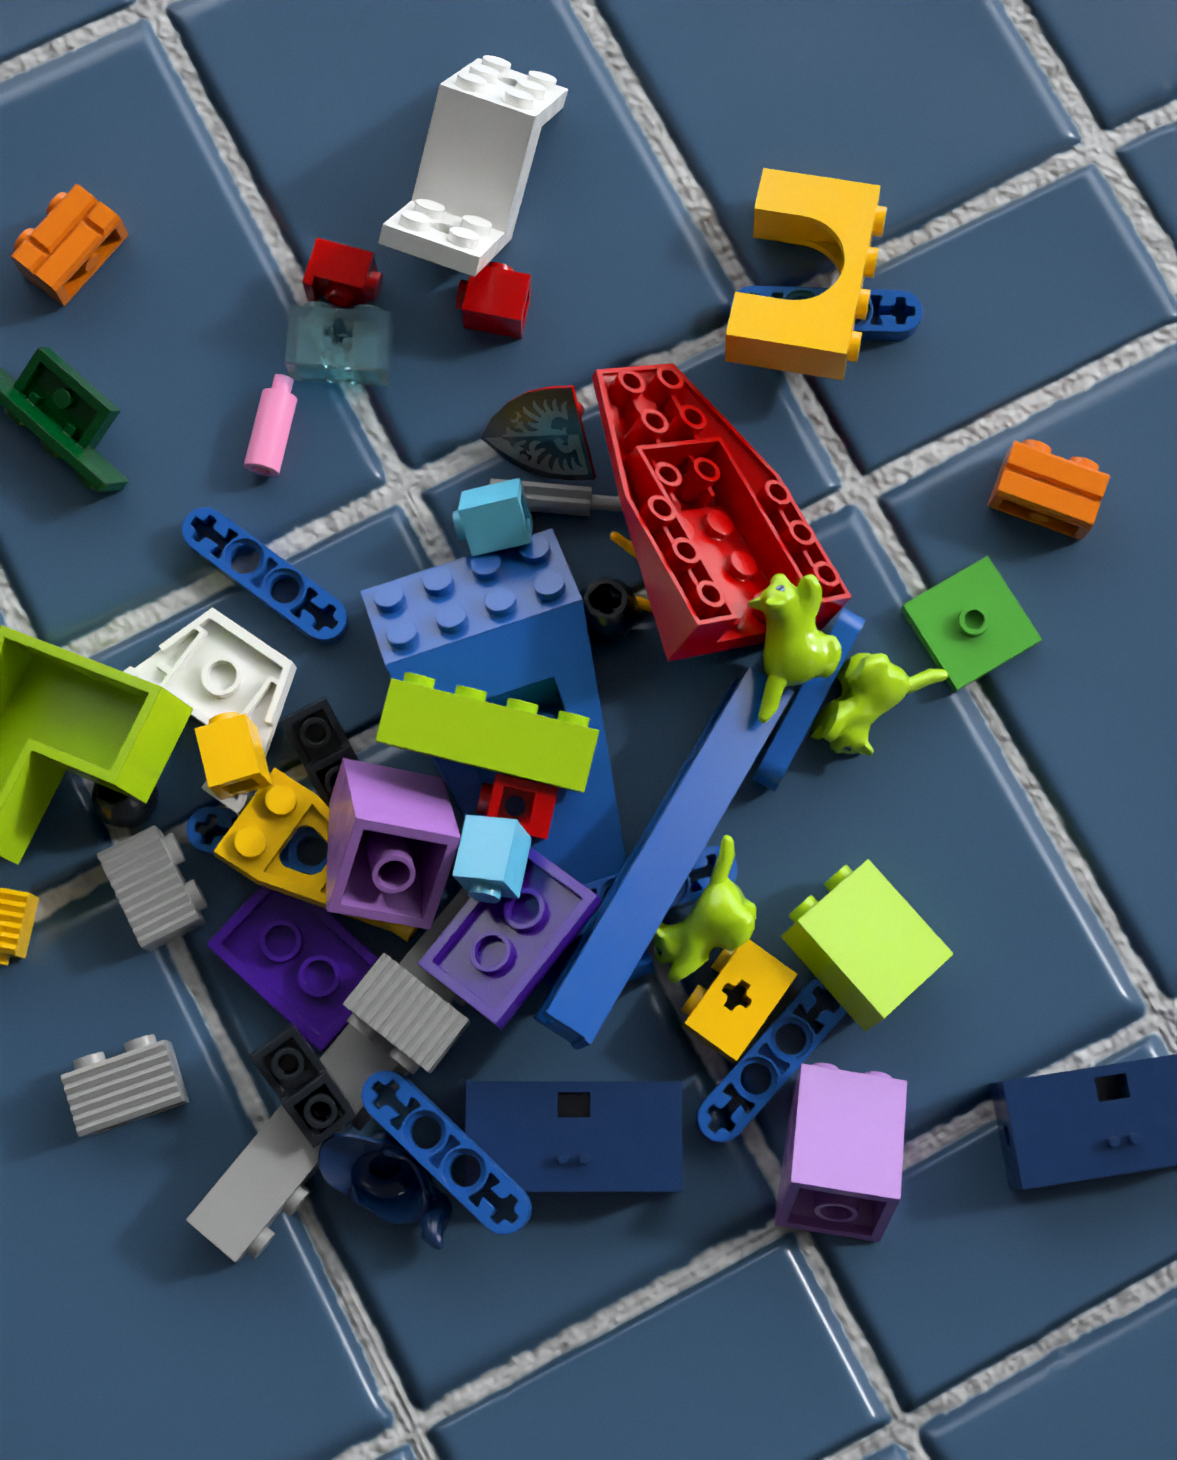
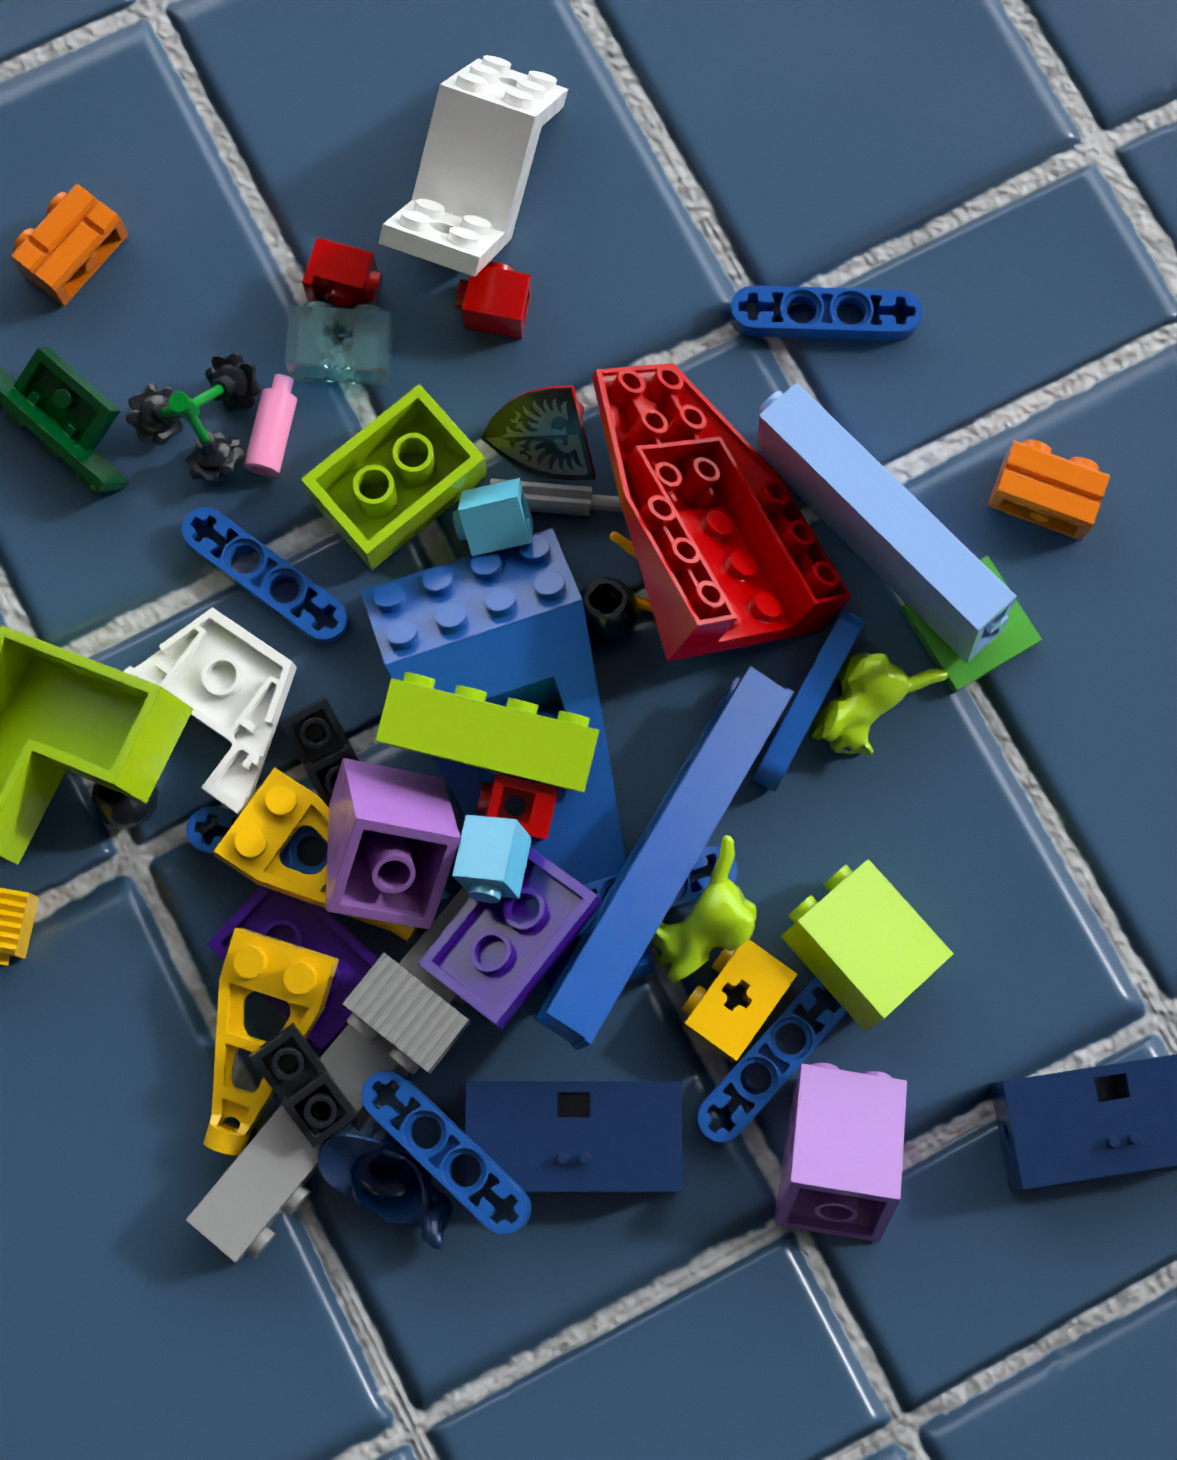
light grey brick [61,1034,190,1138] -> none
light grey brick [97,825,208,951] -> none
yellow brick [194,712,272,800] -> none
yellow arch [725,168,887,381] -> none
lime animal [748,573,842,723] -> none
none -> black plant [126,352,261,483]
none -> yellow plate [203,927,339,1156]
none -> lime brick [301,384,487,571]
none -> light blue brick [758,383,1017,663]

